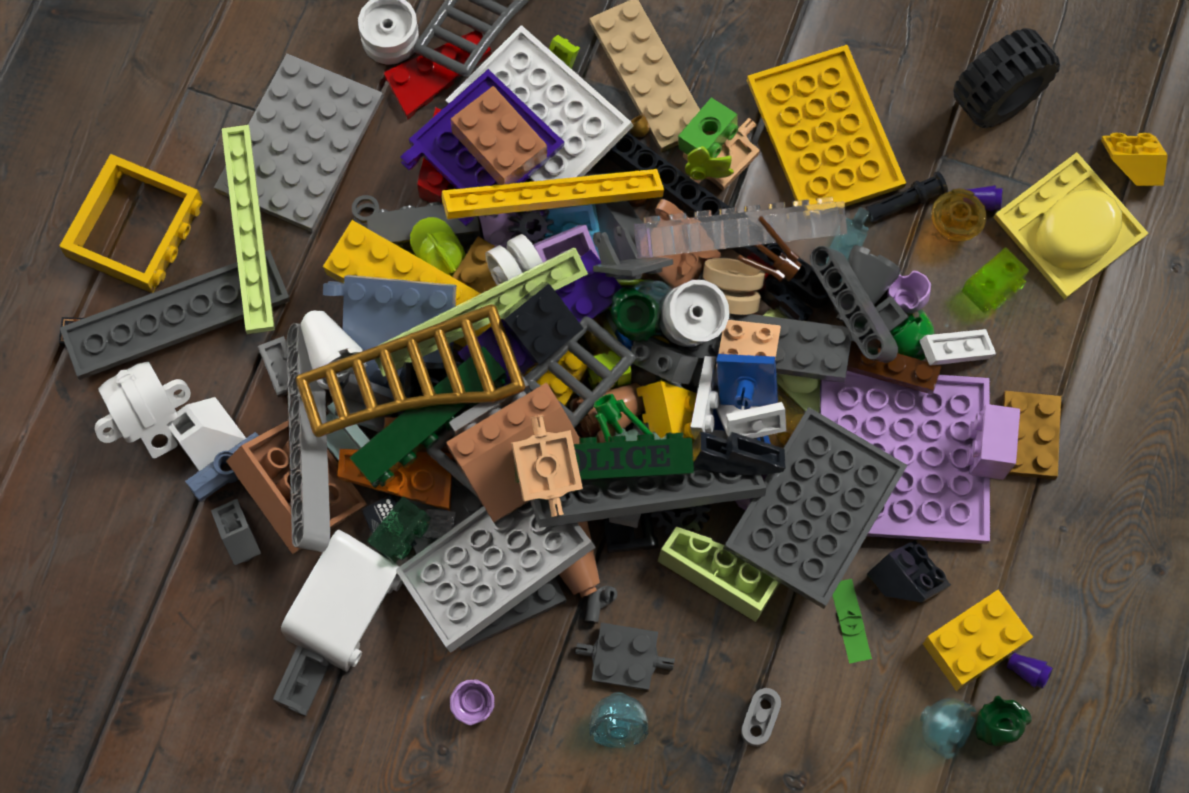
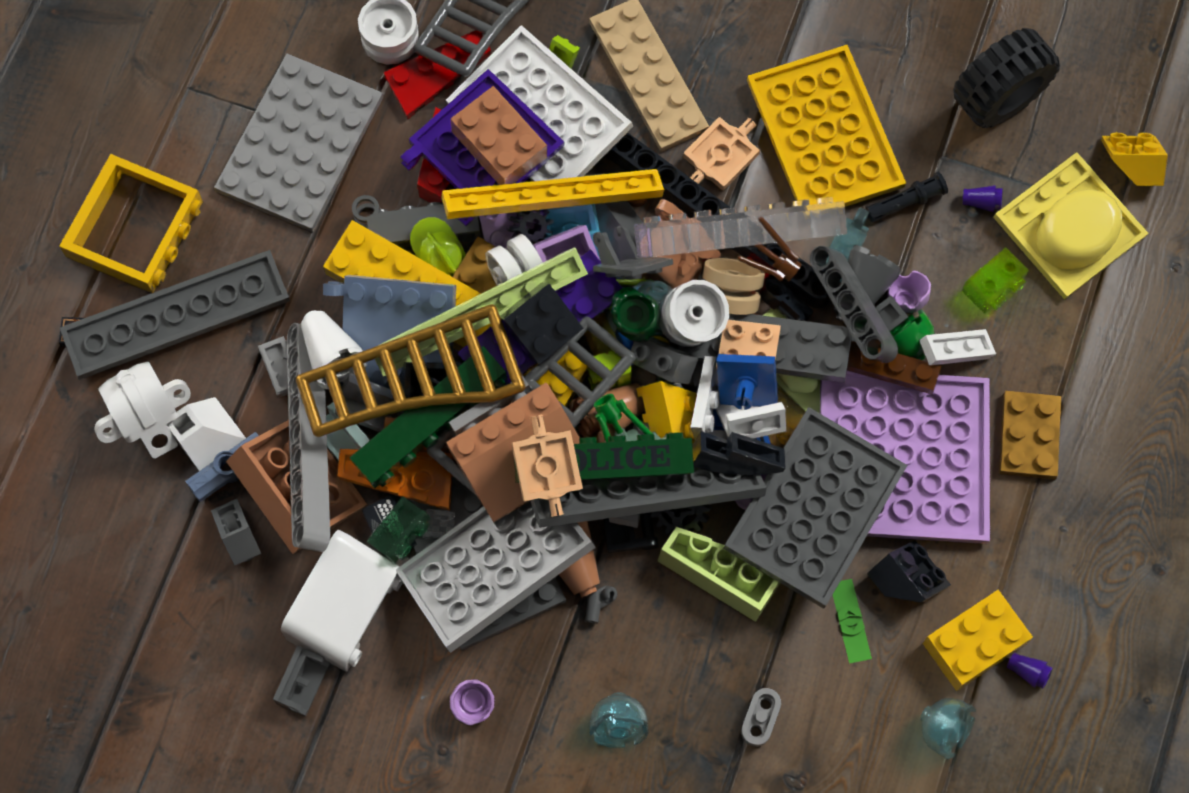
yellowish green plate [222,125,275,334] -> none
dark grey plate [575,622,675,690] -> none
pearl gold hinge [629,114,650,137] -> none
bright green brick [678,97,739,158] -> none
lime plate [685,146,734,180] -> none
clear yellow cone [931,188,986,242] -> none
lavender brick [966,404,1020,480] -> none
dark green hair [976,696,1032,746] -> none

